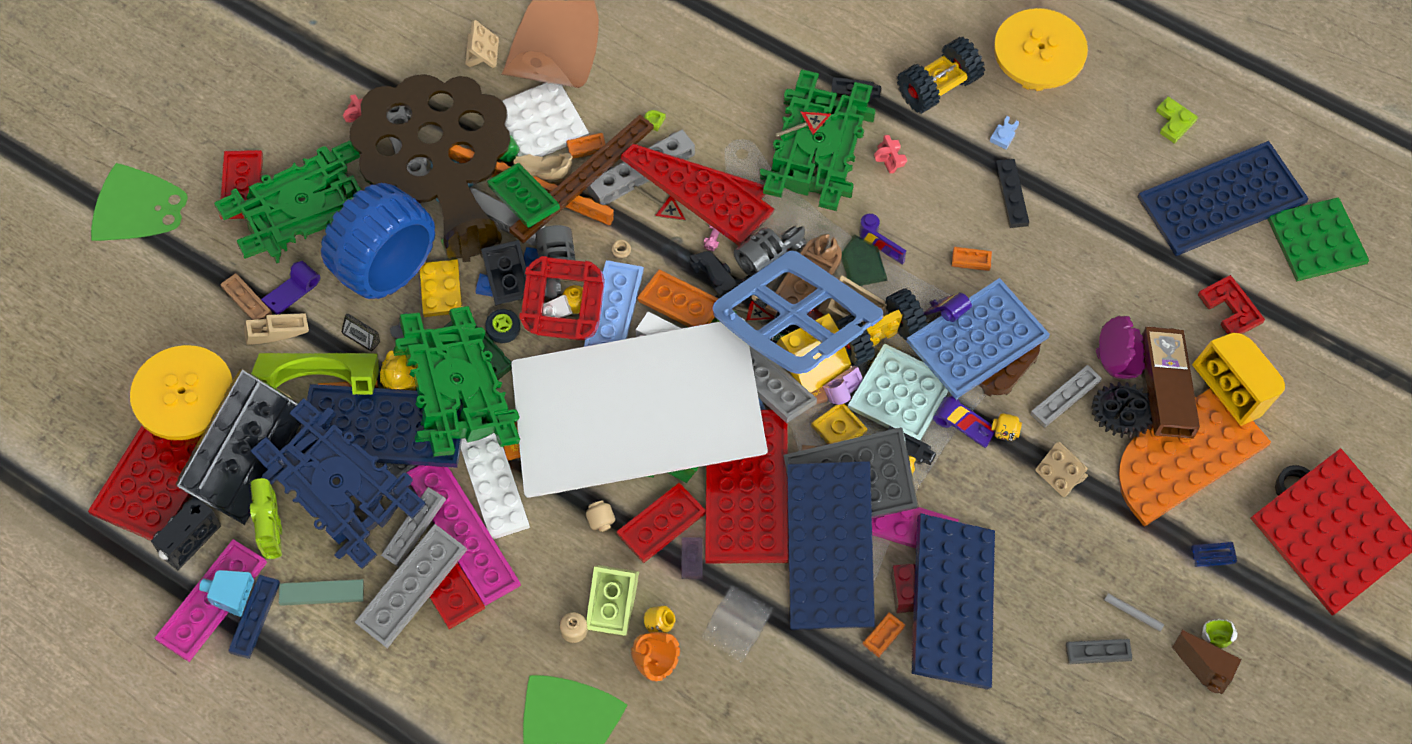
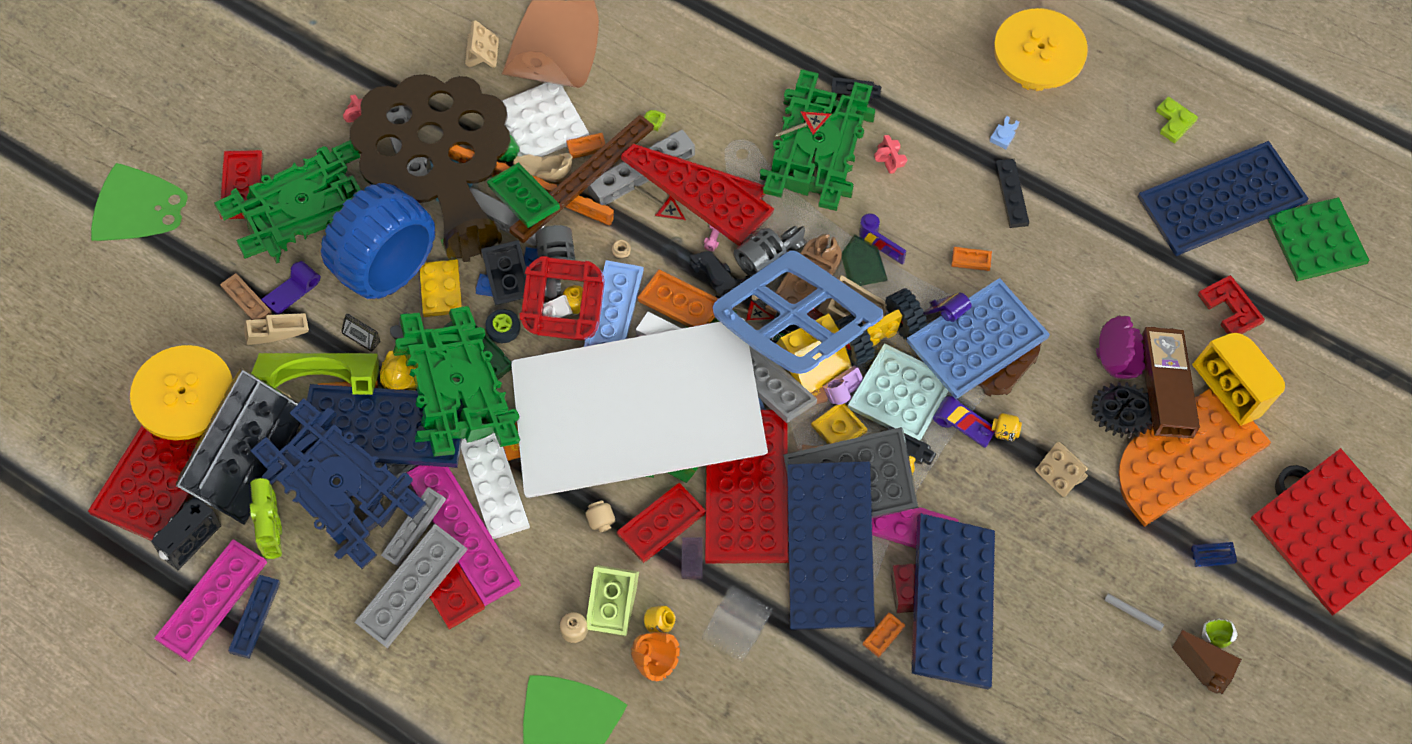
medium azure torso [199,570,254,617] -> none
sand green tile [279,579,364,606] -> none
black plate [897,37,985,114] -> none
light grey plate [1030,365,1102,428] -> none
dark grey tile [1066,639,1133,664] -> none

